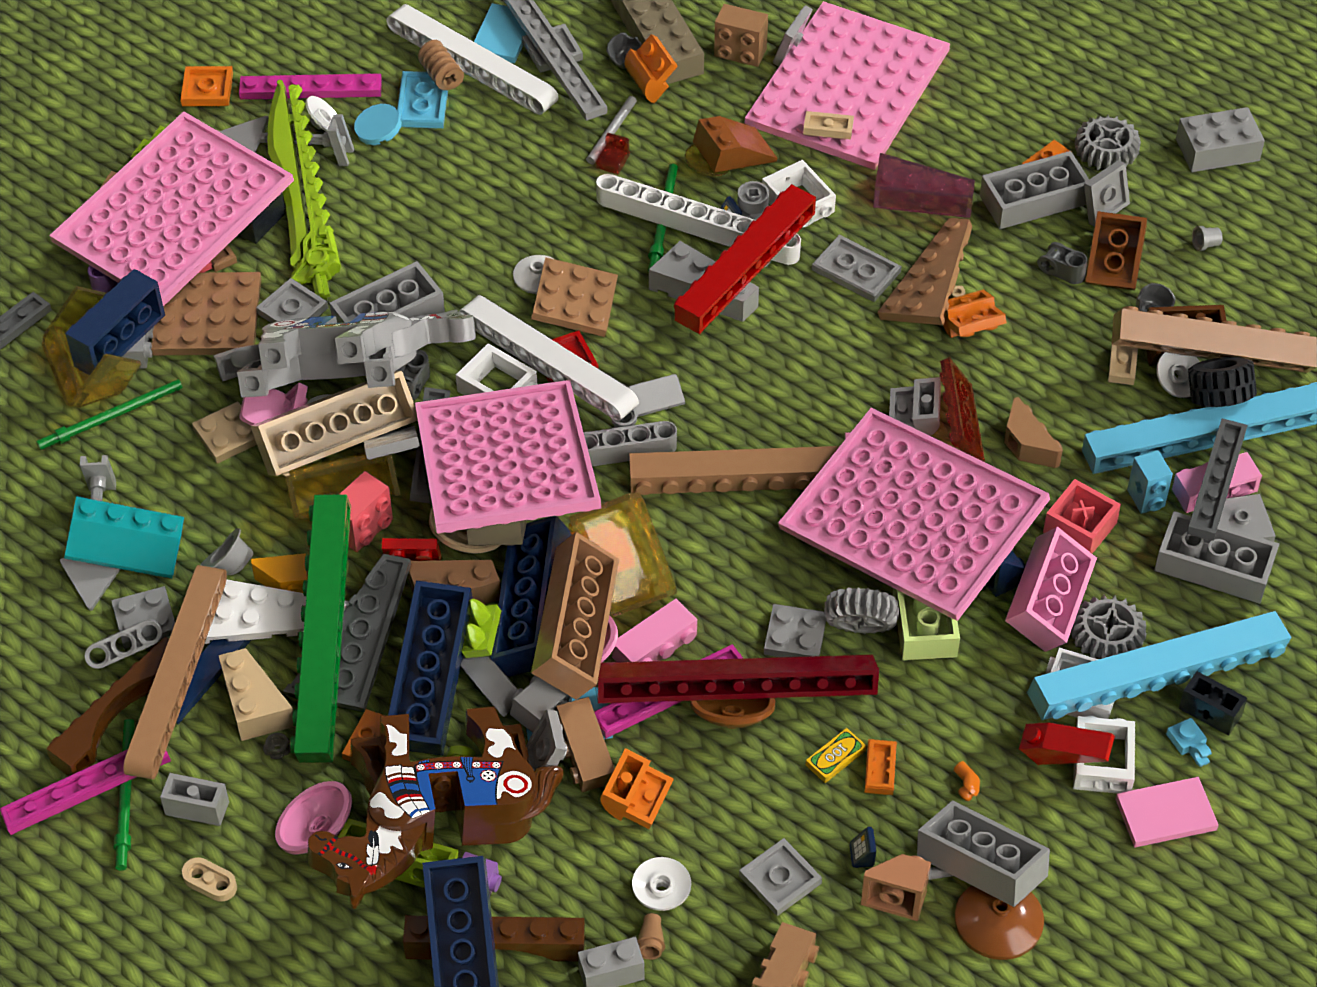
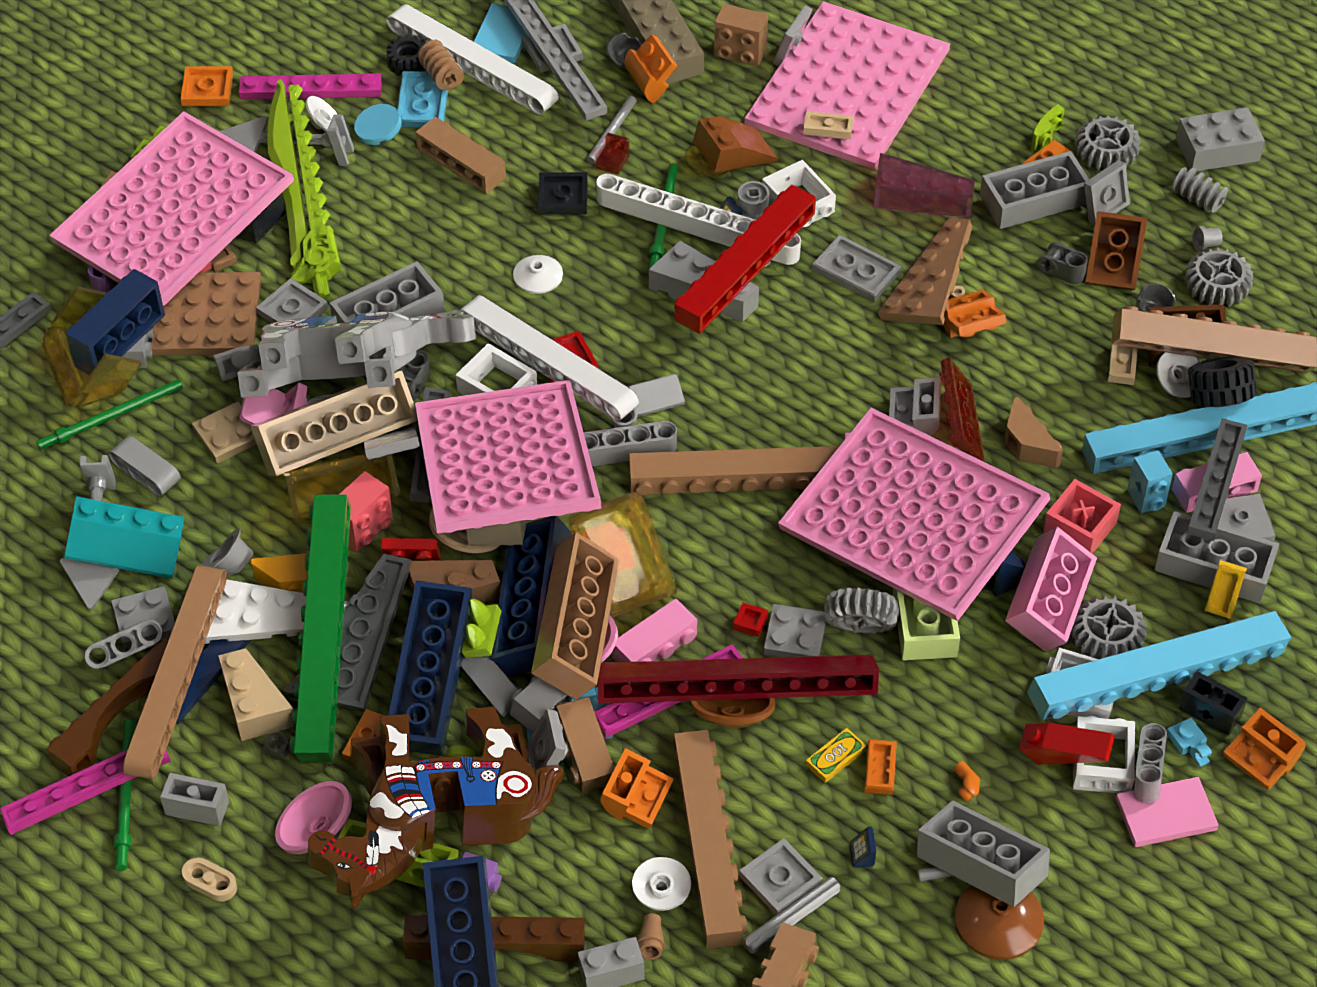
medium nougat plate [531,257,618,337] -> none
nougat slope [861,854,931,921] -> none
none -> light grey beam [108,436,181,497]
none -> black tyre [386,34,426,76]
none -> medium nougat brick [415,117,506,194]
none -> black plate [538,172,588,215]
none -> medium nougat brick [674,730,747,949]
none -> red plate [733,602,768,637]
none -> light grey axle [743,877,840,954]
none -> lime slope [1031,104,1065,153]
none -> light grey beam [1134,723,1167,803]
none -> light grey piece [1172,167,1228,213]
none -> light grey gear [1184,247,1253,307]
none -> yellow tile [1204,560,1247,619]
none -> orange brick [1223,707,1306,791]

